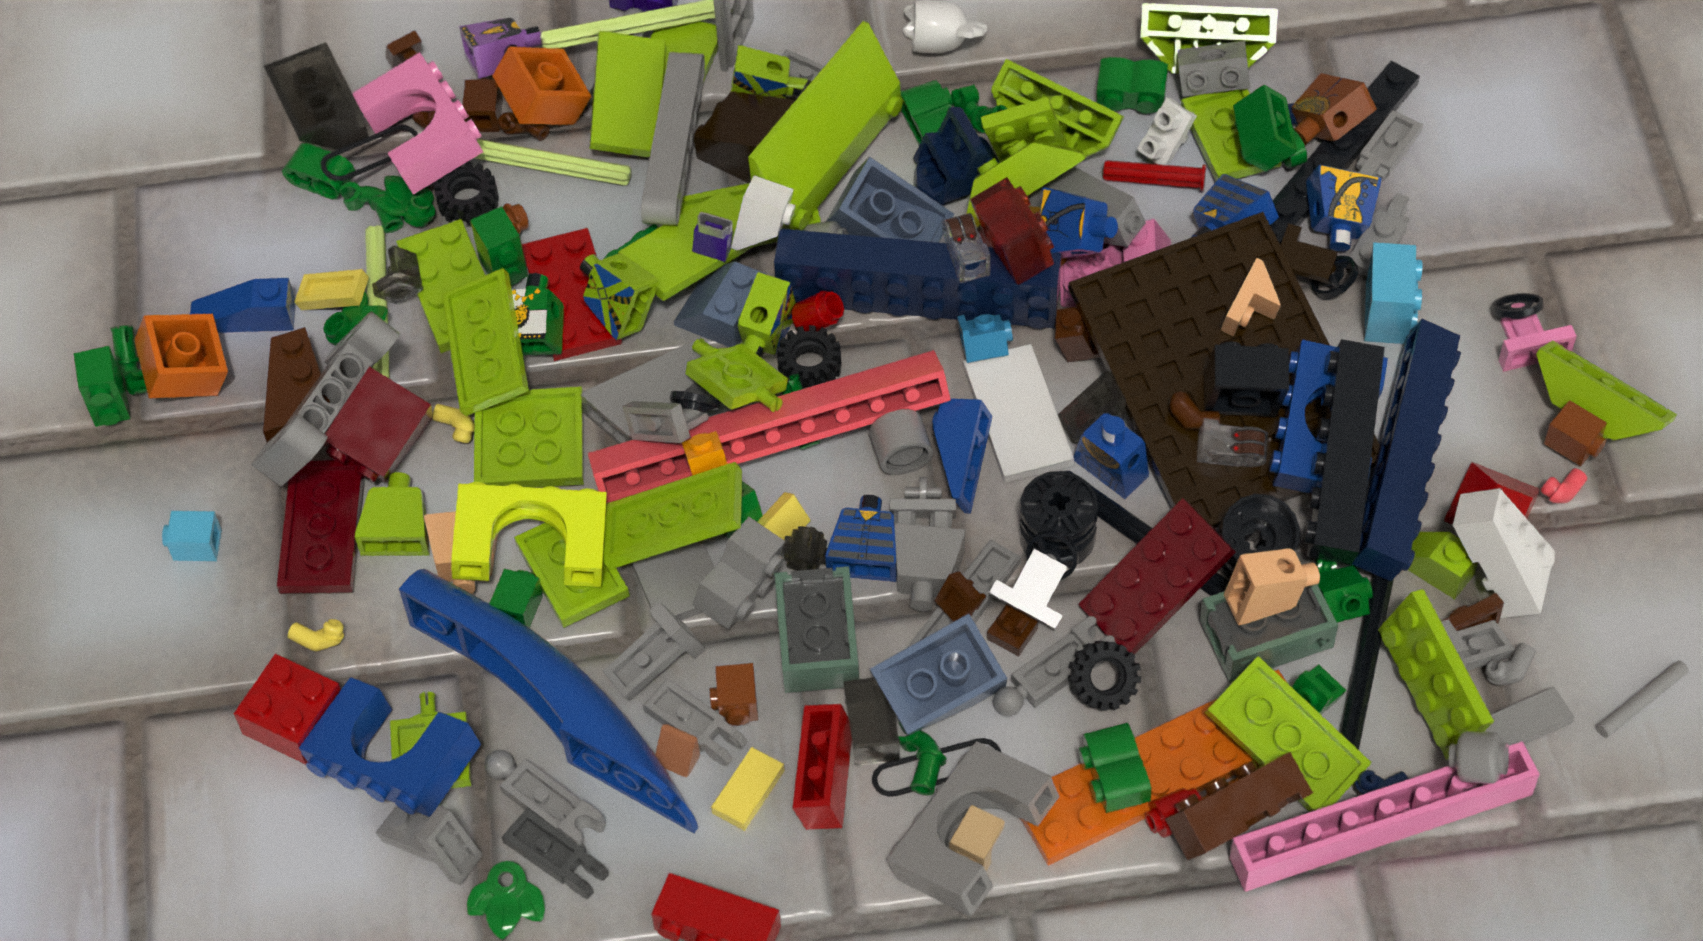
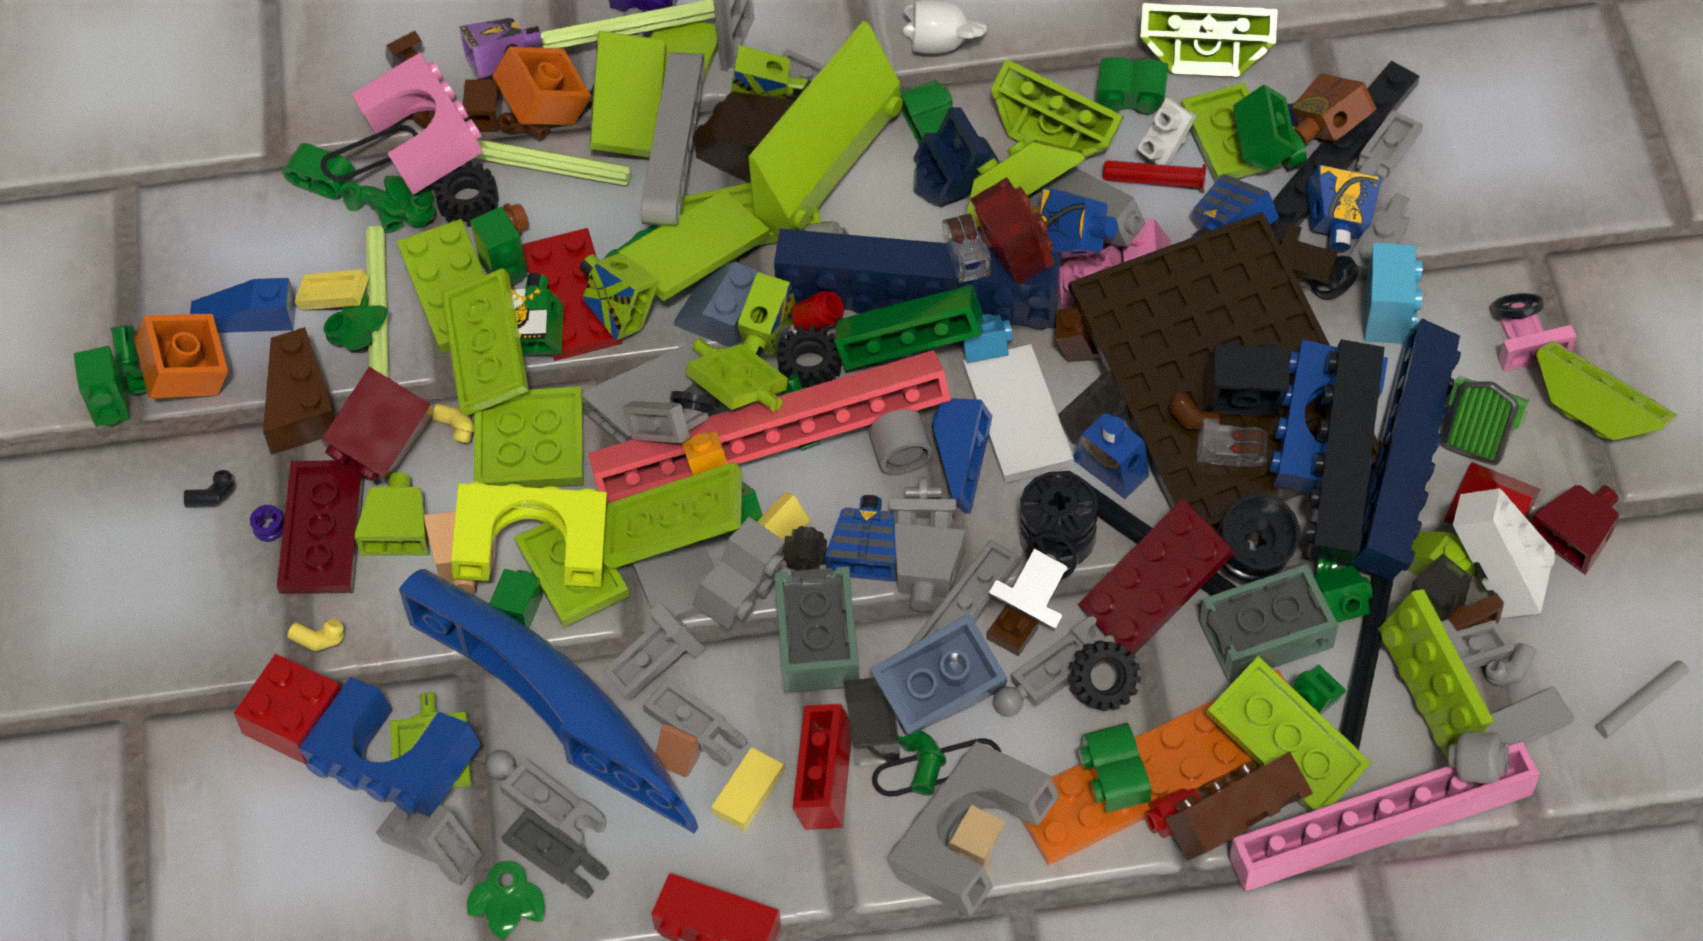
medium azure brick [162,511,222,562] -> none
light grey beam [251,311,400,487] -> none
clear smoke slope [264,42,368,150] -> none
clear smoke panel [372,245,423,305] -> none
dark purple piece [692,212,733,262] -> none
dark orange brick [710,663,758,726] -> none
white slope [731,175,796,250] -> none
sand blue slope [826,156,954,242] -> none
reddish brown tile [934,571,986,622] -> none
green piece [951,85,1007,133] -> none
lime plate [981,97,1068,161] -> none
light grey brick [1178,41,1250,97] -> none
light nougat slope [1221,258,1280,337] -> none
light nougat torso [1224,548,1320,626] -> none
dark blue arm [1355,770,1408,795] -> none
coral arm [1541,468,1588,504] -> none
dark orange brick [1544,400,1607,466] -> none
none -> black arm [184,470,235,508]
none -> dark purple bush [250,505,284,542]
none -> green brick [834,284,983,370]
none -> clear smoke panel [1410,554,1472,621]
none -> bright green piece [1442,376,1530,465]
none -> dark red torso [1532,485,1619,575]

